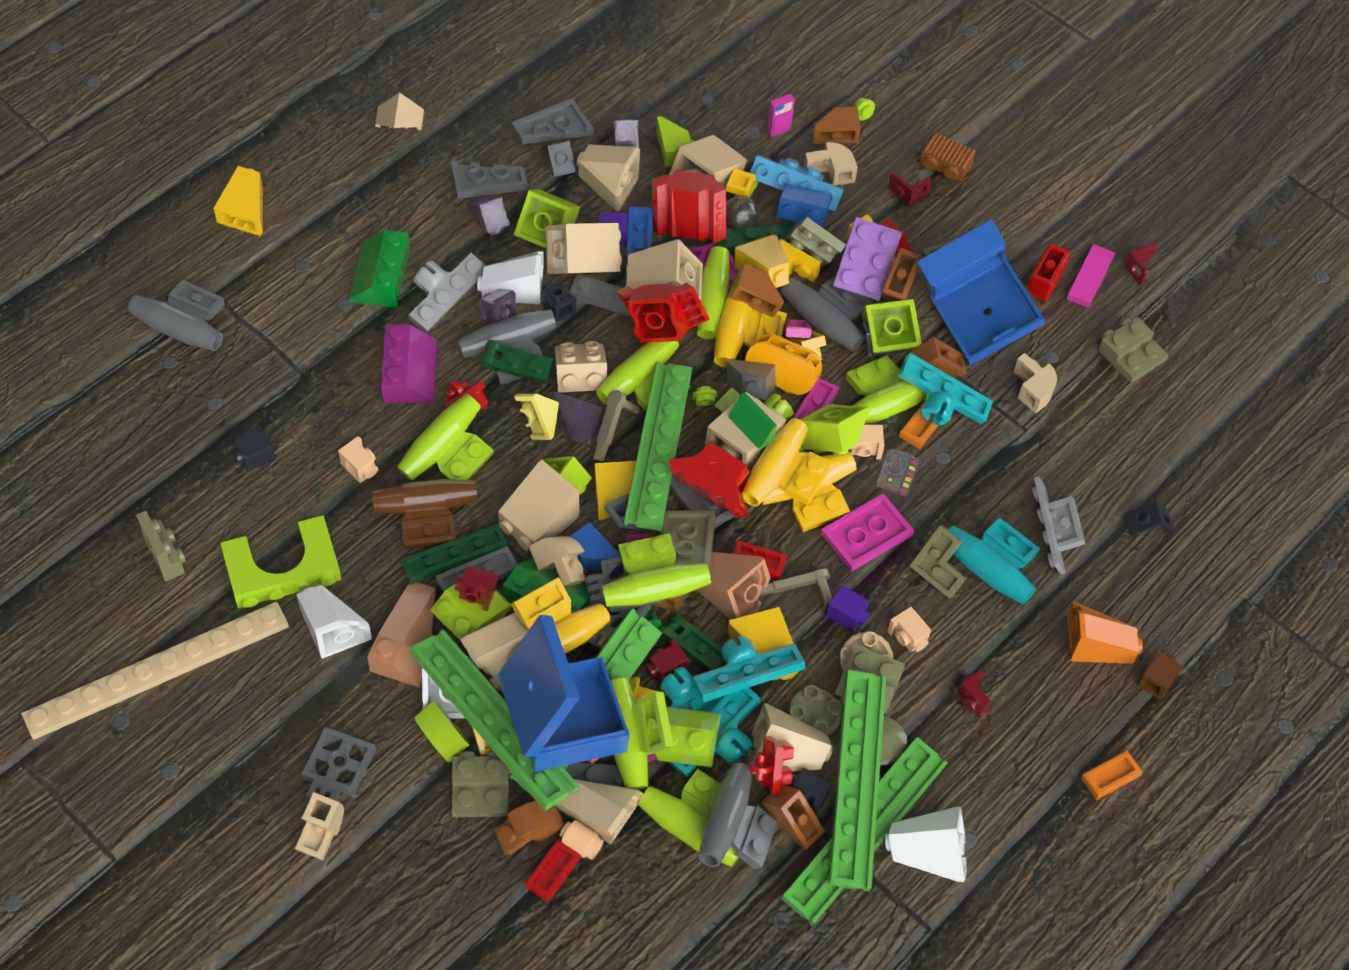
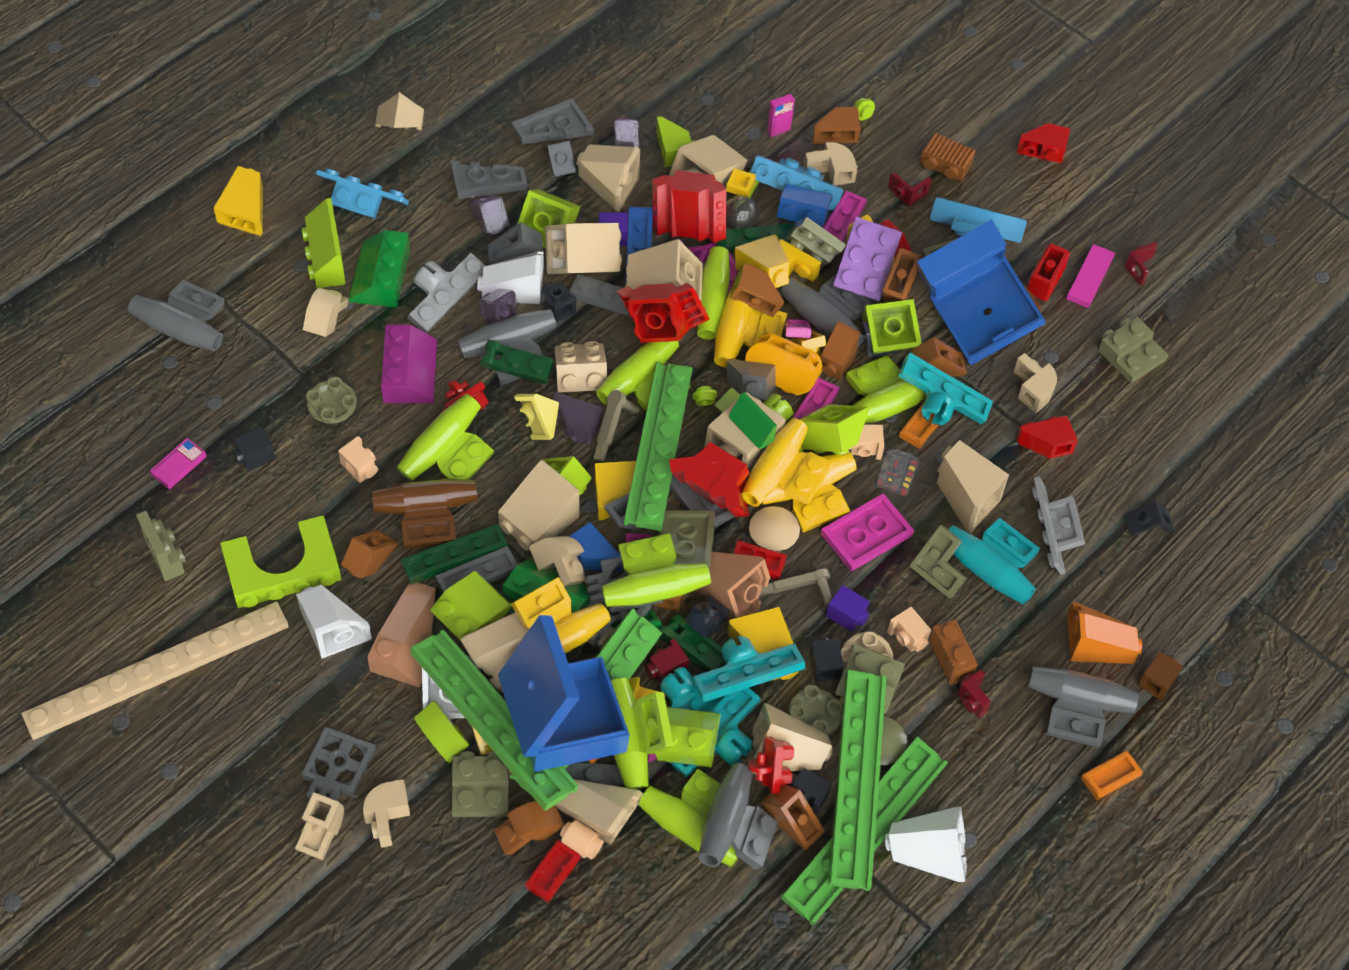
dark red brick [455,566,498,611] -> none
none -> dark pink tile [150,438,207,490]
none -> lime slope [302,198,345,288]
none -> tan brick [303,288,349,337]
none -> olive dish [306,377,357,424]
none -> dark azure bracket [316,168,409,219]
none -> dark orange slope [341,530,399,578]
none -> tan brick [363,779,410,848]
none -> dark grey slope [488,222,543,265]
none -> black brick [684,596,731,638]
none -> tan dish [748,506,800,553]
none -> black brick [809,638,844,682]
none -> dark orange slope [821,321,860,380]
none -> dark pink tile [823,191,867,242]
none -> dark orange brick [929,620,978,685]
none -> dark azure bracket [930,197,1027,243]
none -> tan slope [937,440,1009,534]
none -> red slope [1016,416,1078,459]
none -> red slope [1017,123,1071,163]
none -> dark grey plate [1028,666,1139,748]

